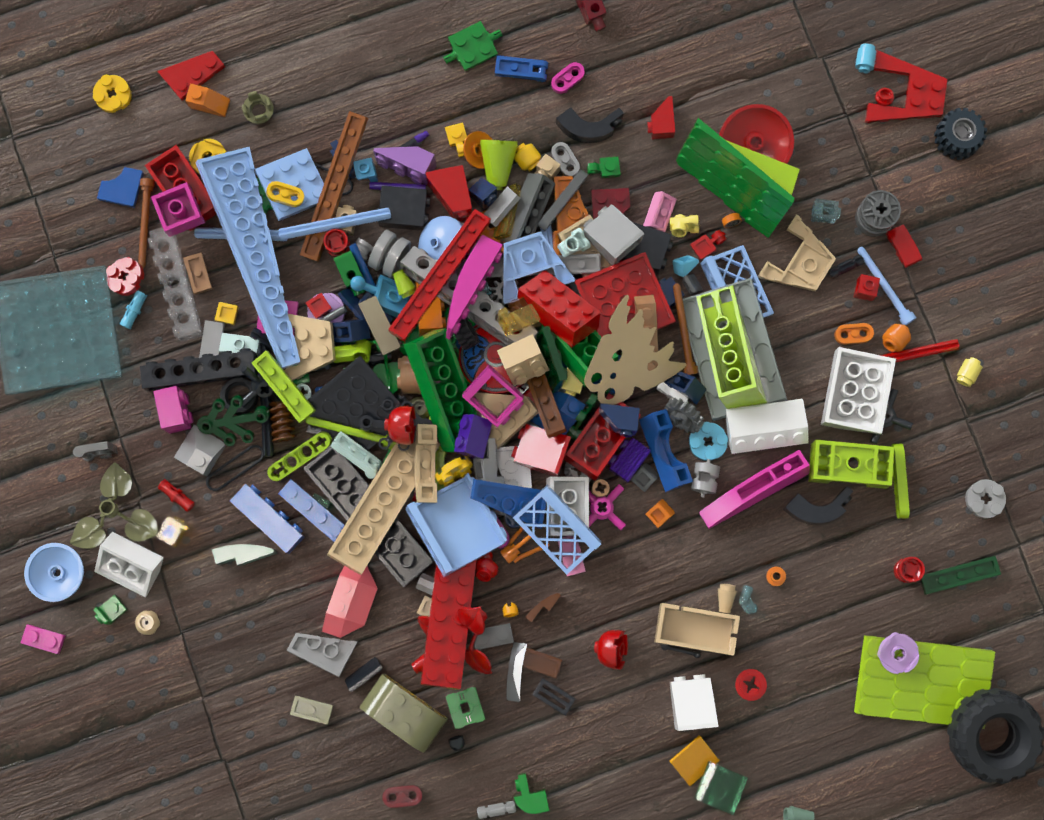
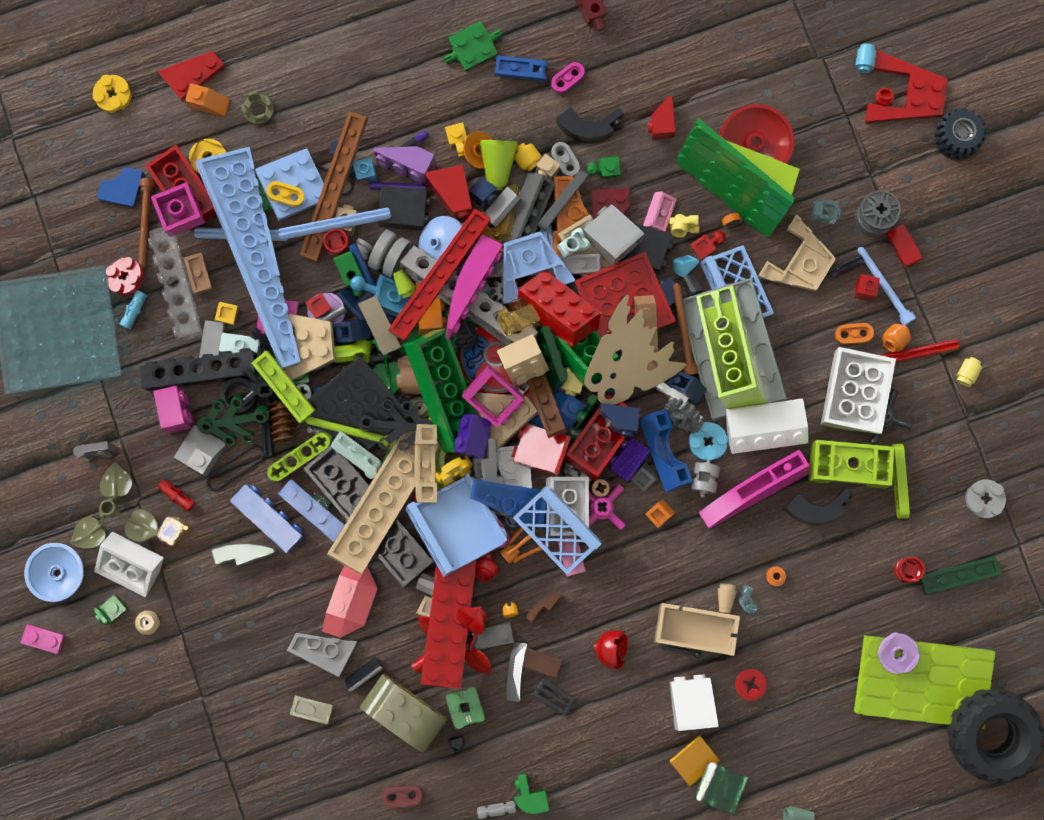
red cylinder [384,406,416,445] -> none

